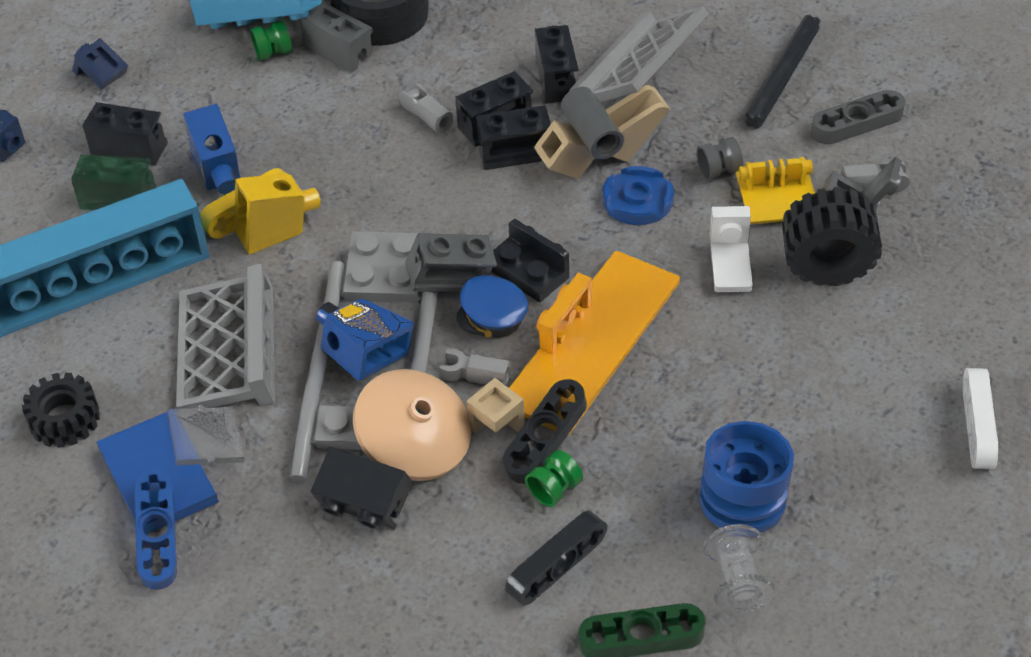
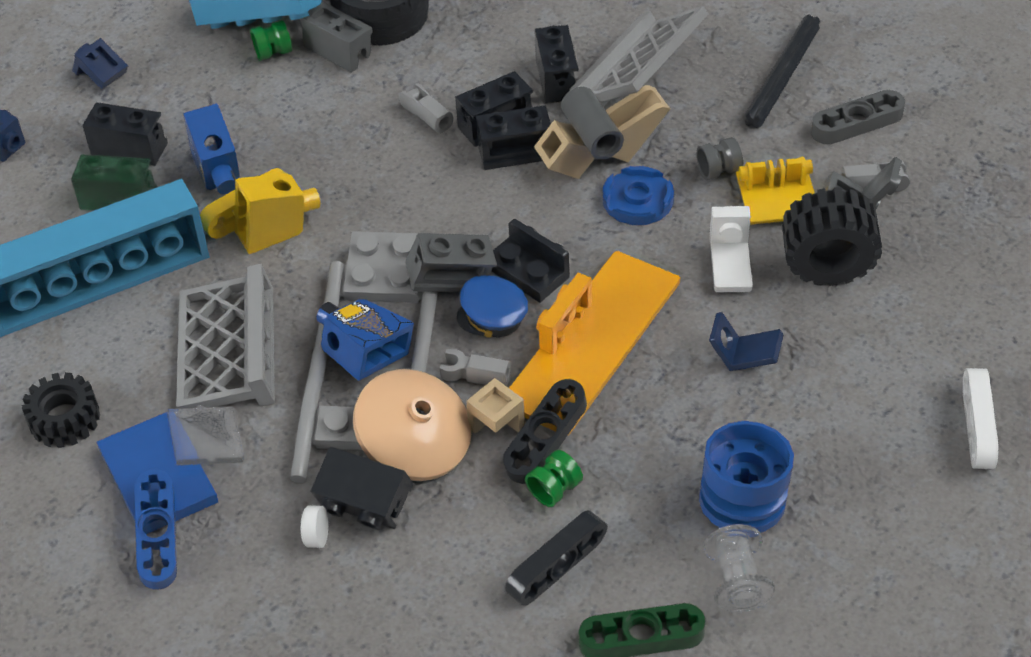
none -> white tile [300,505,329,548]
none -> dark blue bracket [709,312,784,371]

